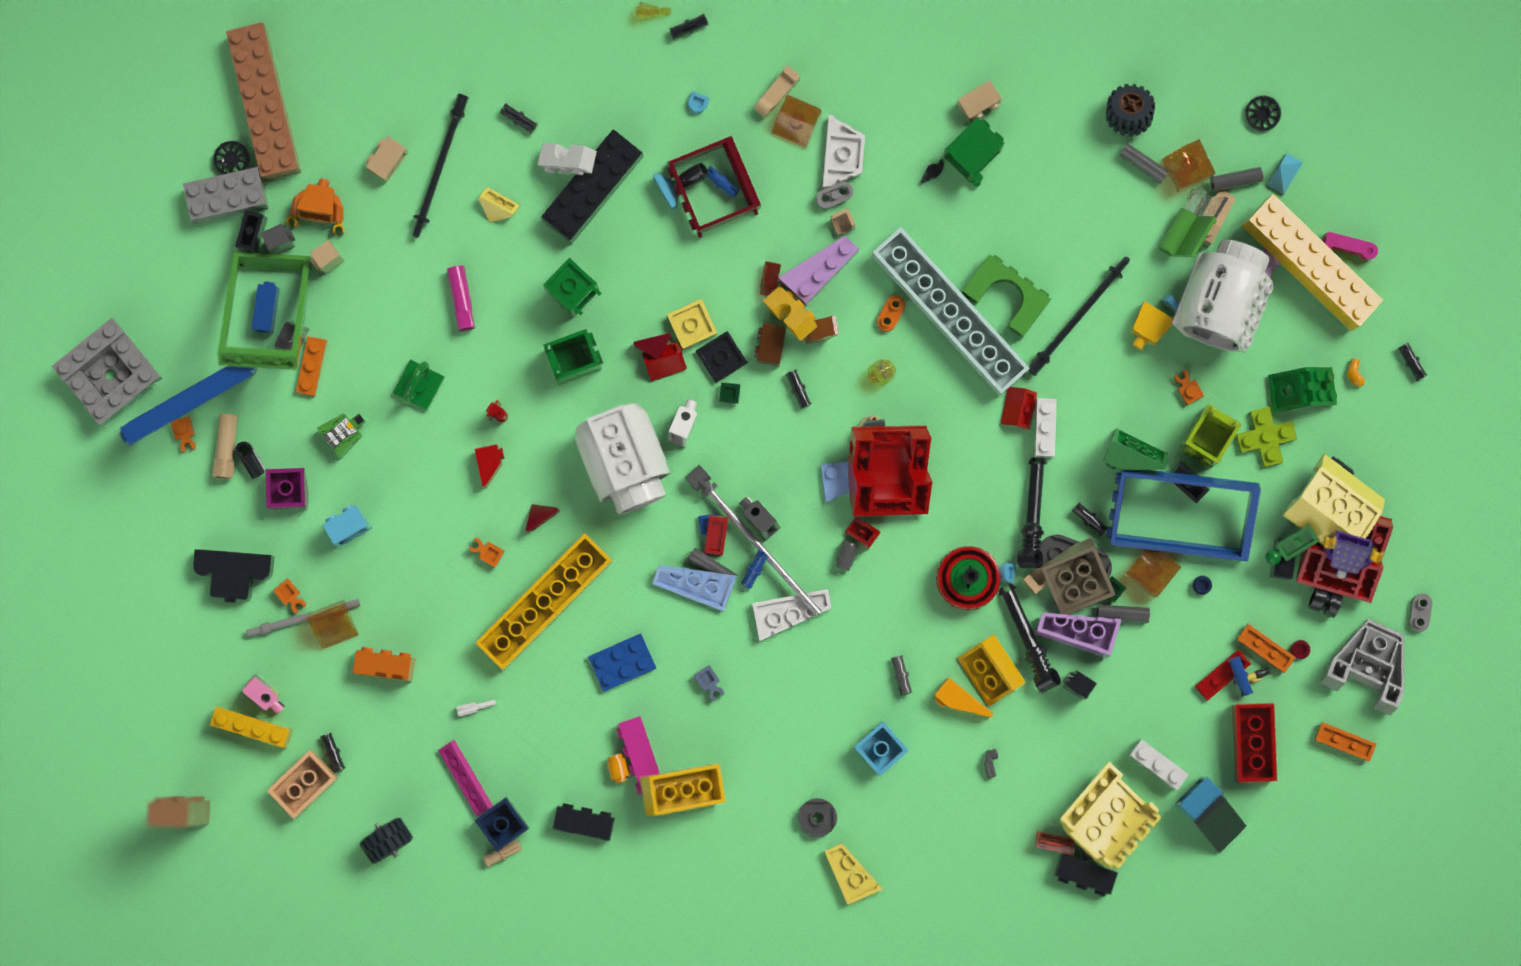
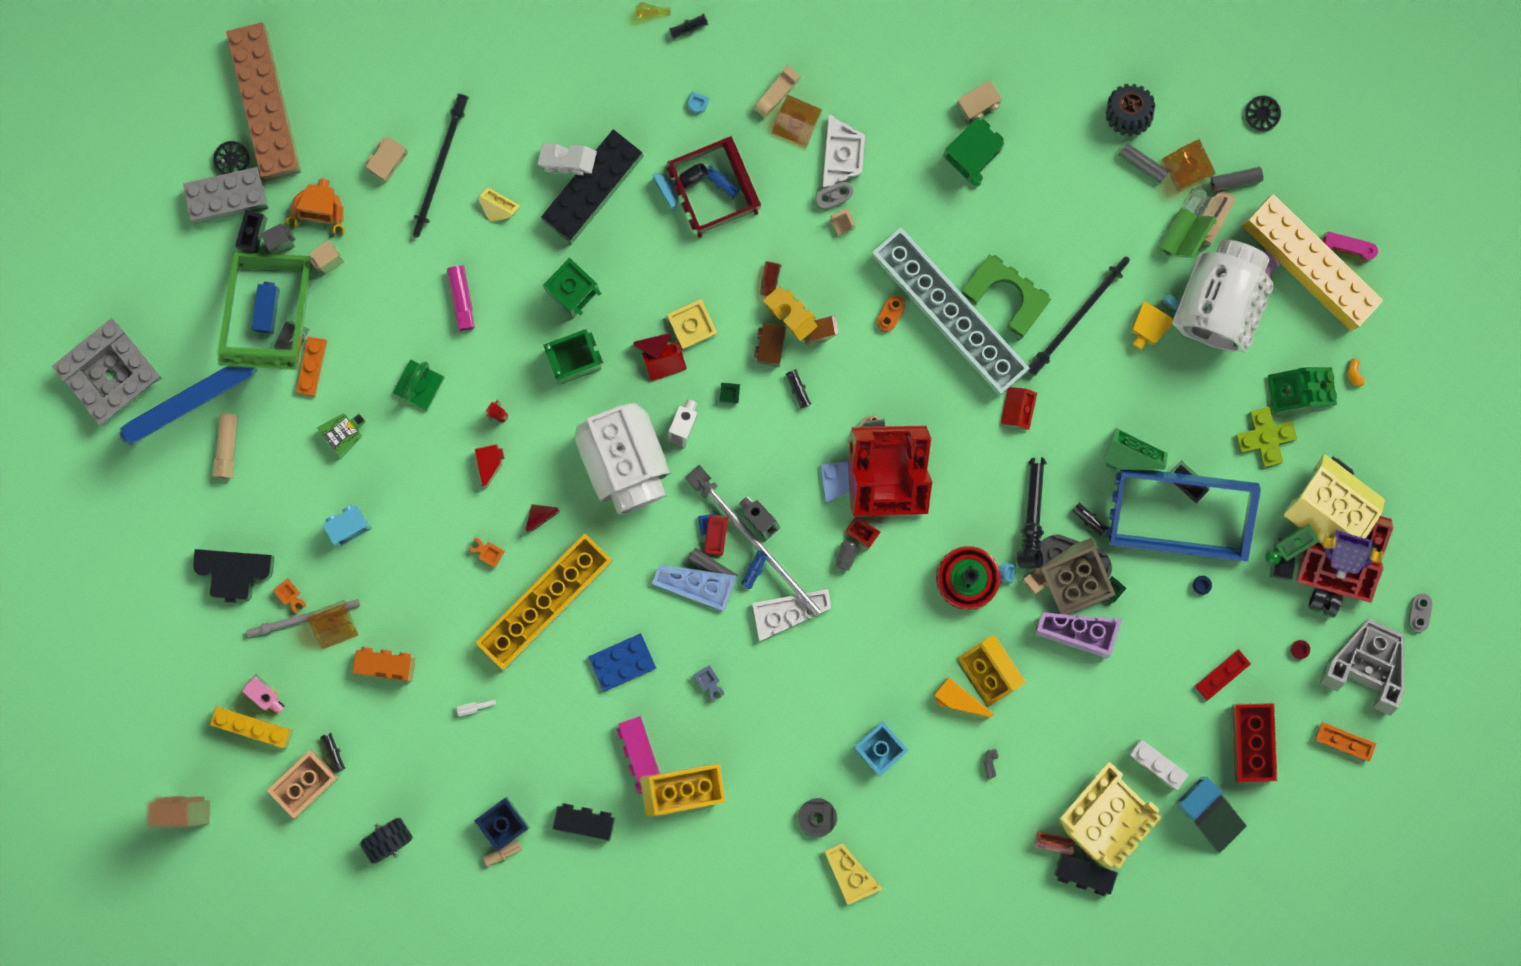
orange plate [171,416,196,453] -> none
black piece [235,441,266,479] -> none
magenta slope [265,468,309,510] -> none
dark pink plate [438,740,493,816] -> none
black pin [500,103,538,134] -> none
light orange brick [607,754,630,783] -> none
black tile [695,331,748,383] -> none
lavender wedge [778,236,859,307] -> none
clear yellow head [867,359,896,387] -> none
dark grey pin [891,655,913,696] -> none
black piece [920,159,944,184] -> none
black piece [999,583,1061,693] -> none
white arch [1034,398,1057,458] -> none
black brick [1063,670,1097,700] -> none
dark grey piece [1097,605,1150,623] -> none
clear orange slope [1125,549,1181,598] -> none
orange plate [1174,370,1204,406] -> none
lime container [1180,404,1242,468] -> none
blue pin [1228,656,1253,696] -> none
piece [1233,668,1270,685] -> none
orange plate [1236,624,1296,673] -> none
medium azure slope [1267,153,1303,195] -> none
black pin [1397,342,1427,381] -> none

